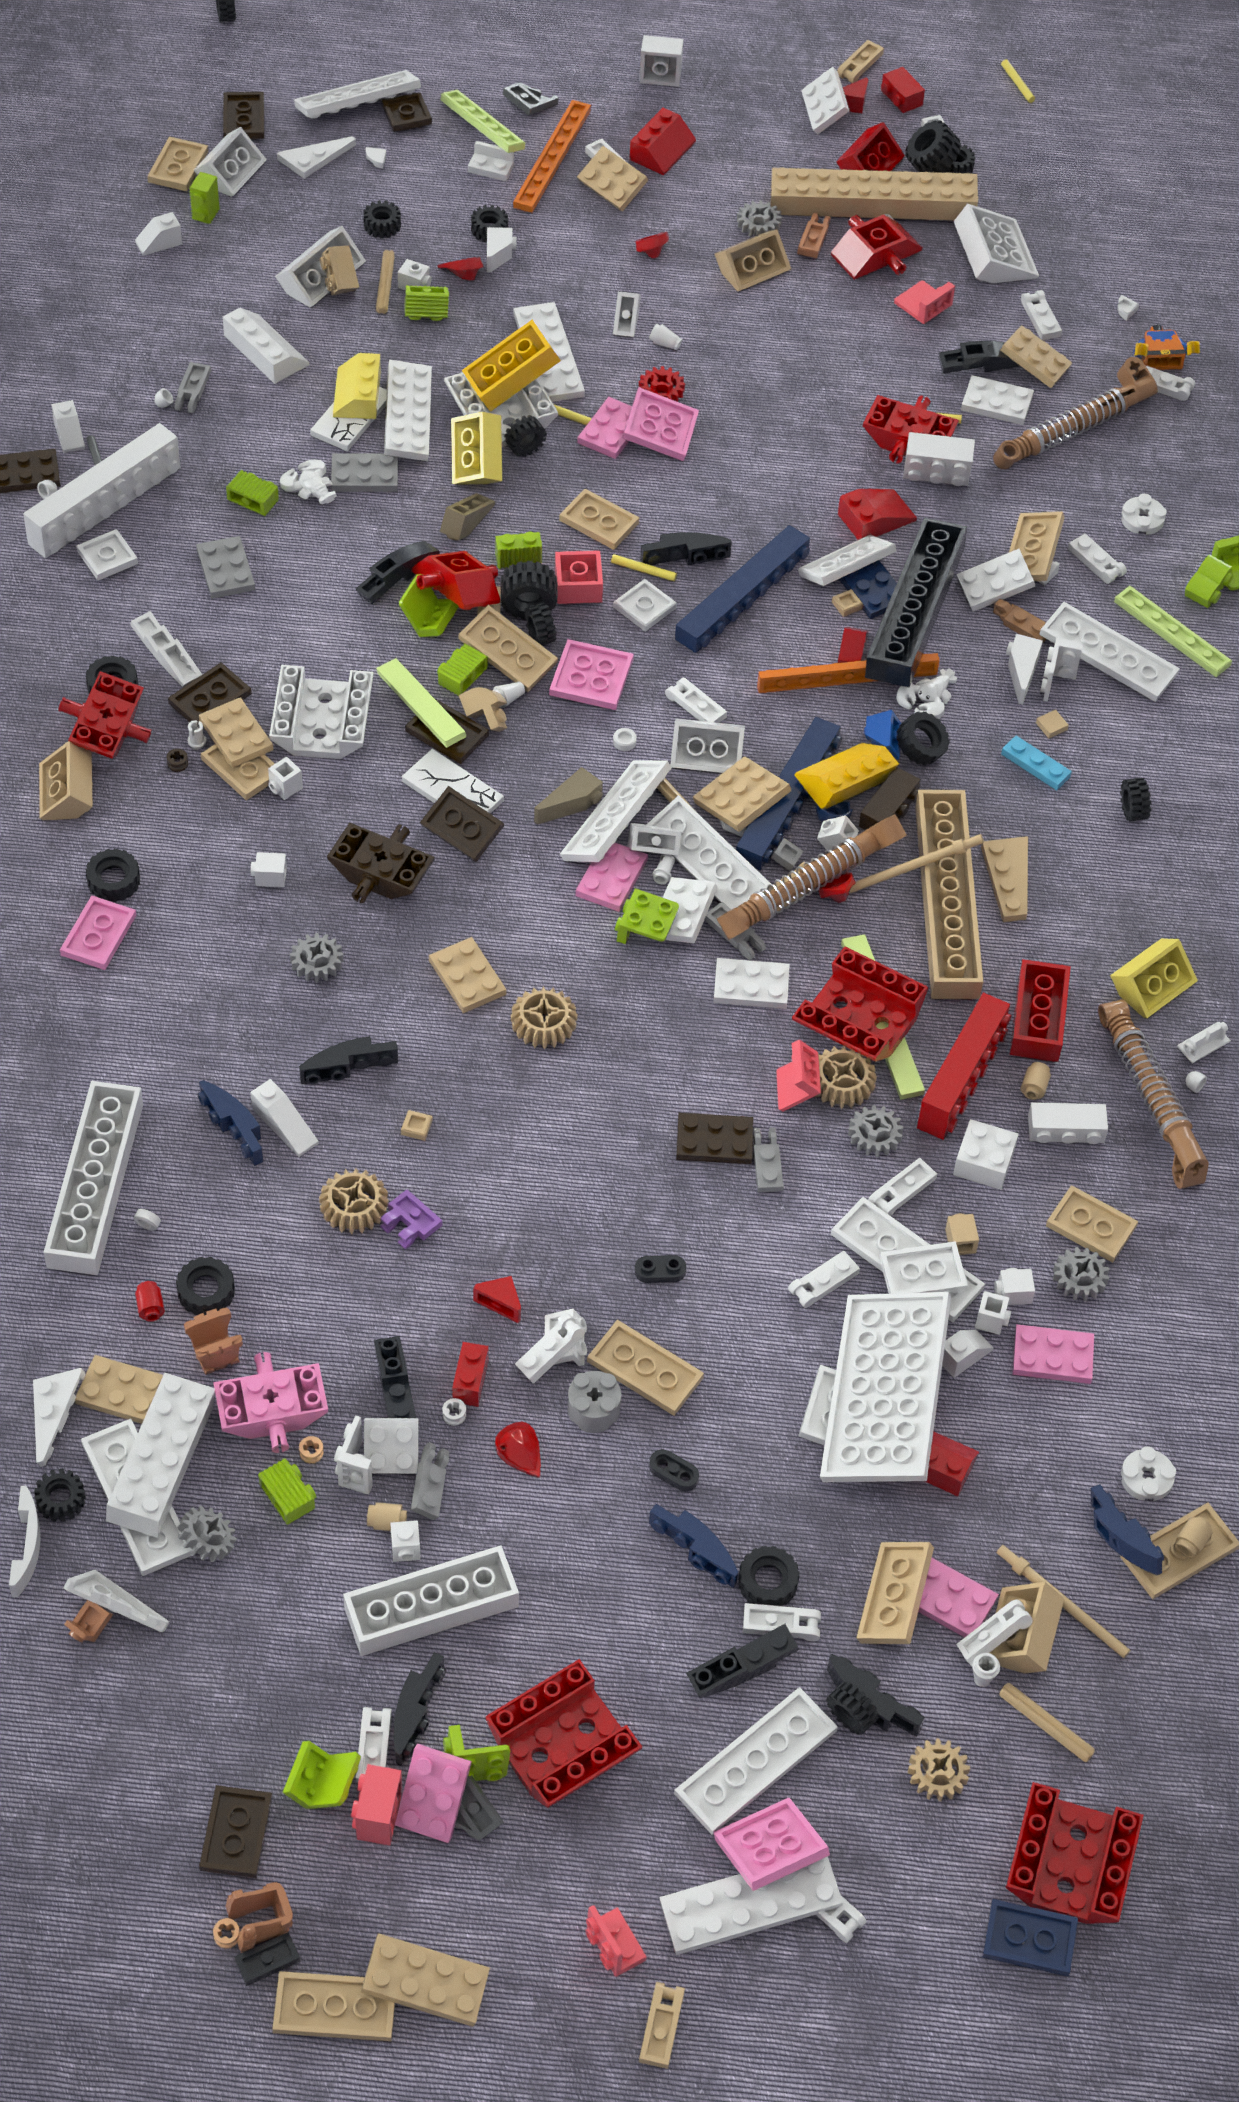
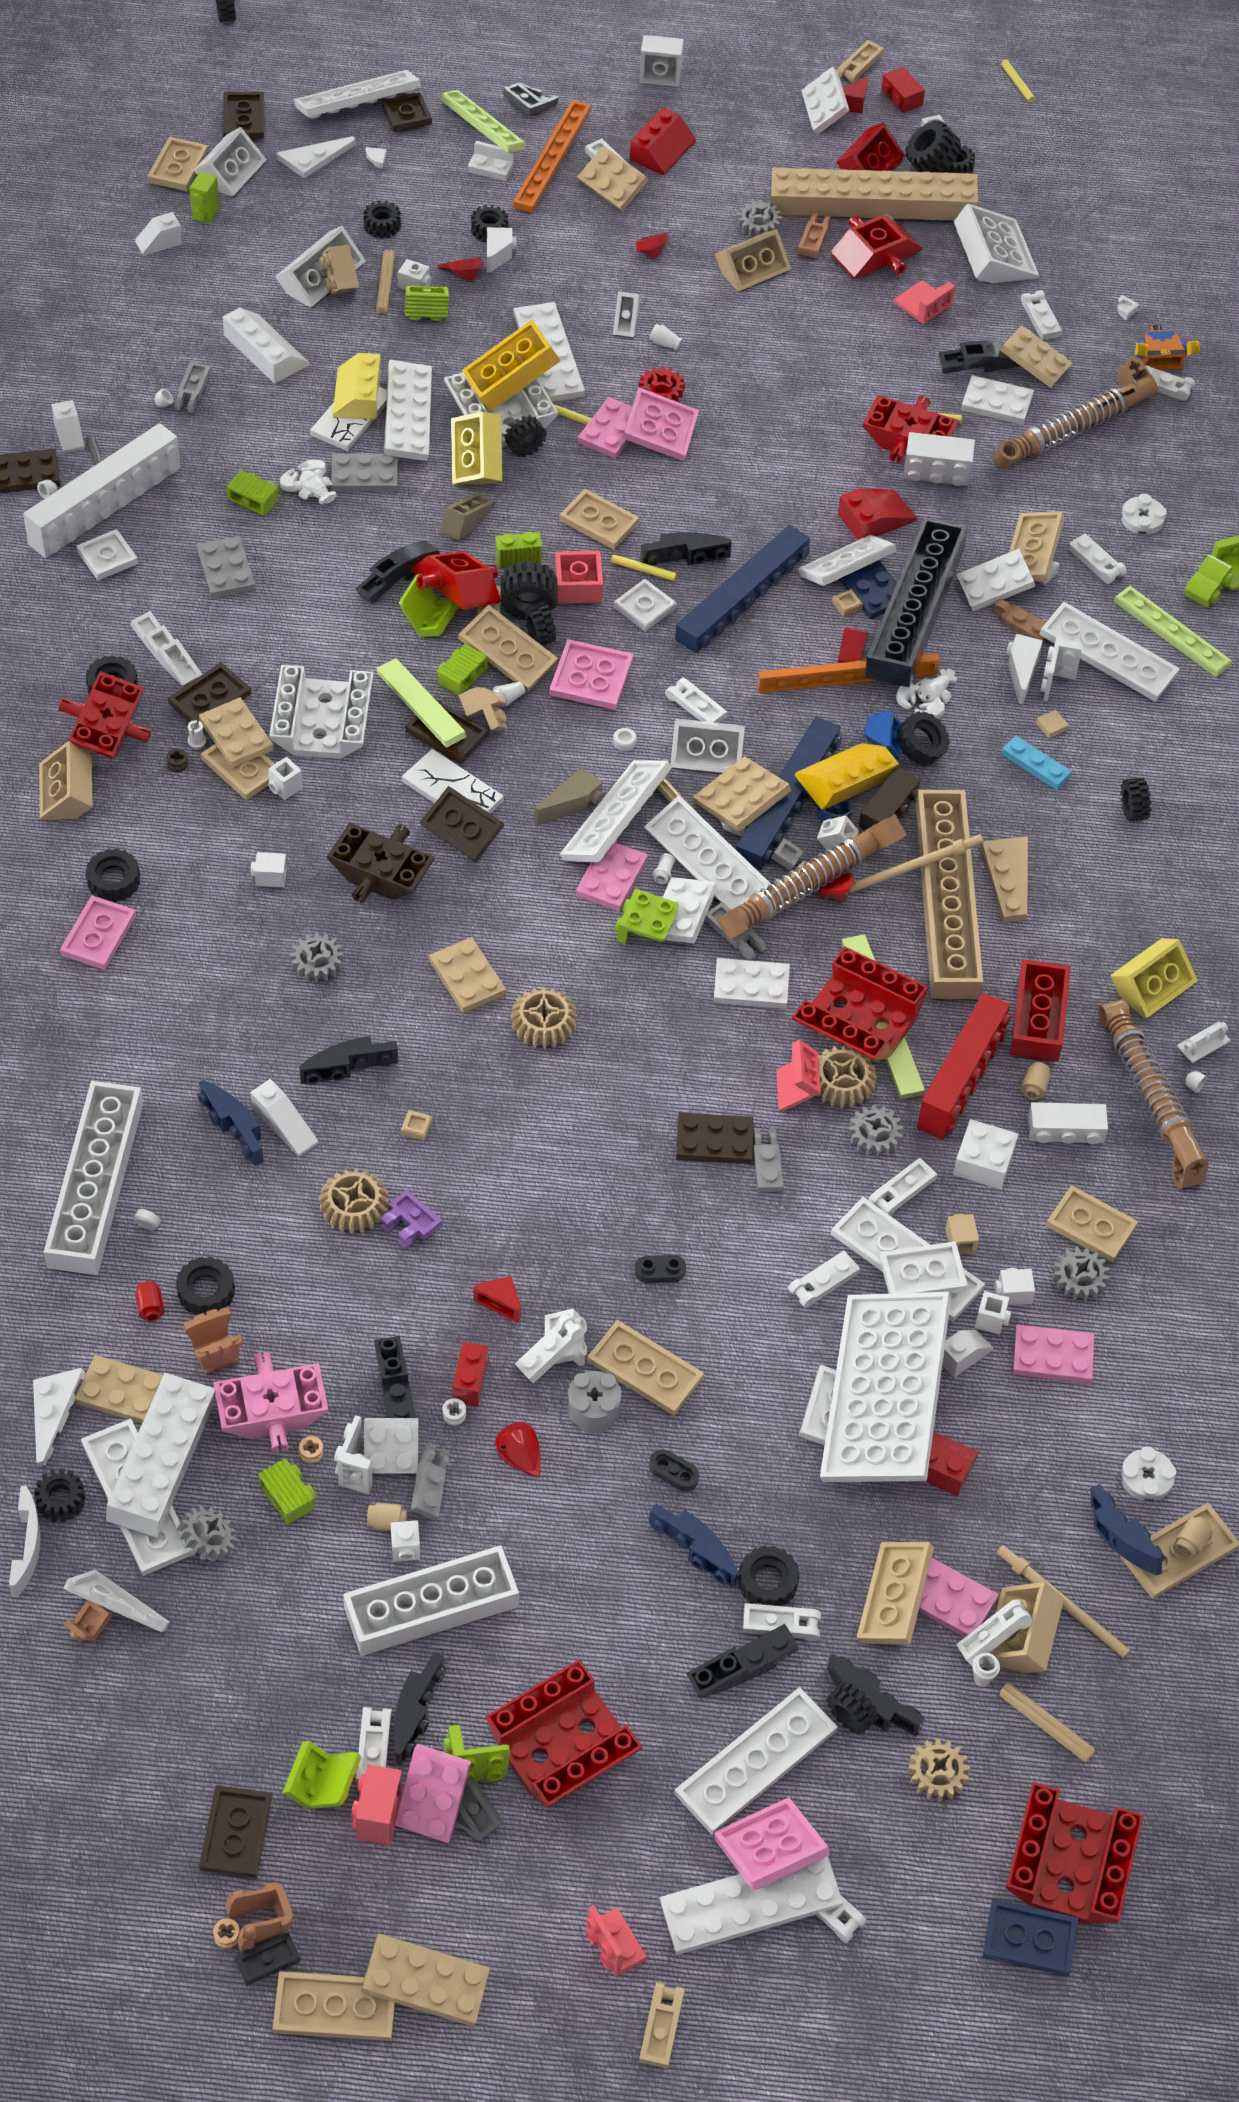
white slope [627,823,681,855] -> none

